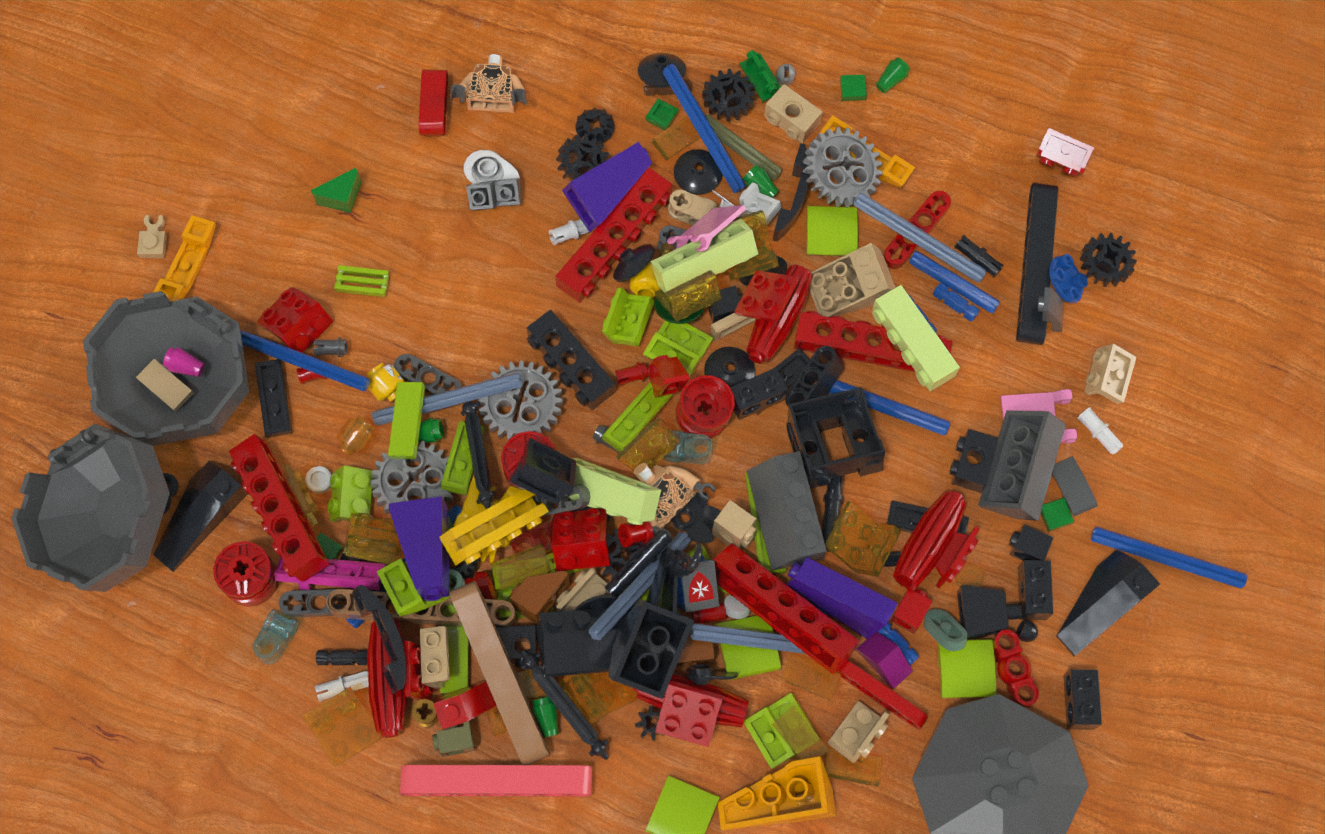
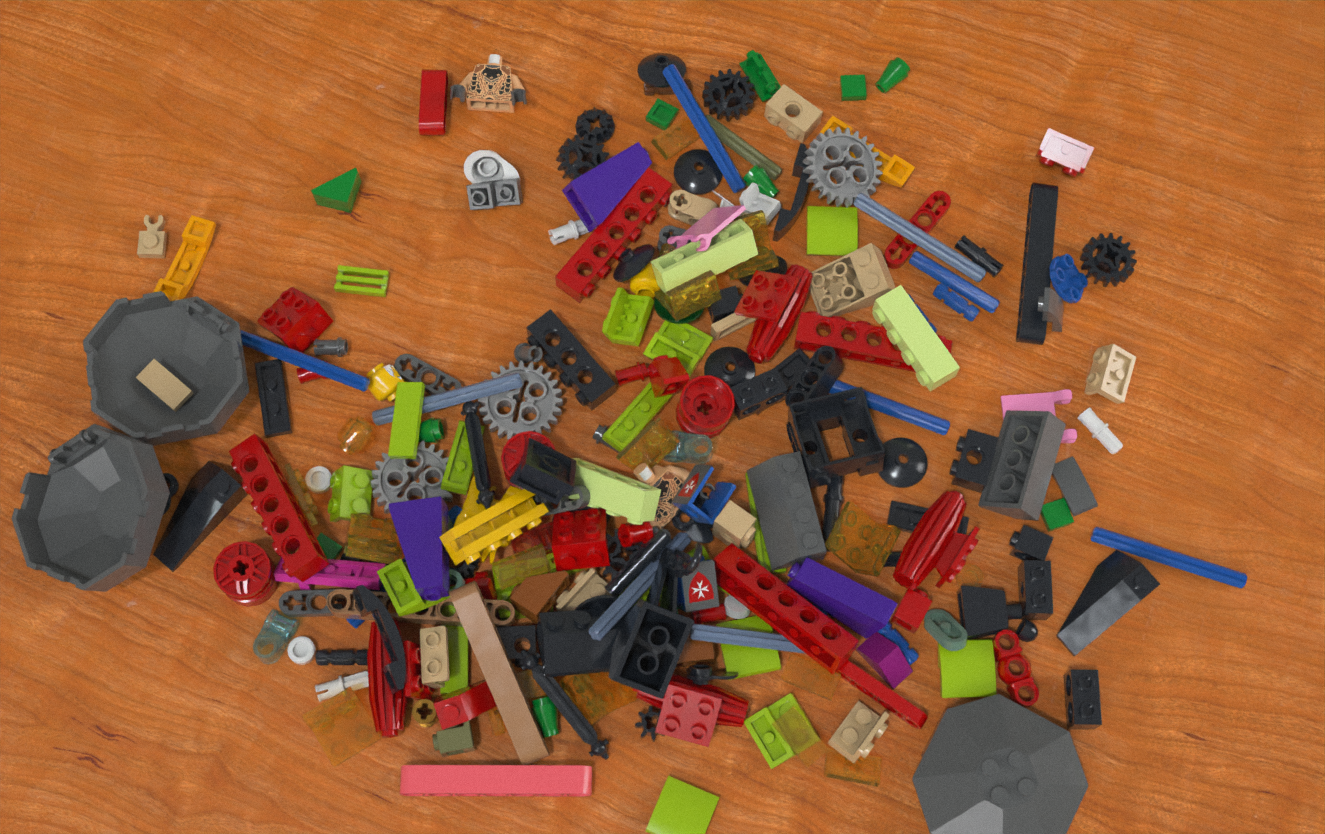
dark pink cone [163,347,205,377] -> none
light orange wedge [718,756,836,831] -> none
light grey hinge [776,64,796,85] -> none
none -> white tile [287,636,316,665]
none -> dark grey pin [514,343,543,363]
none -> blue piece [671,464,736,525]
none -> black dish [878,438,928,488]

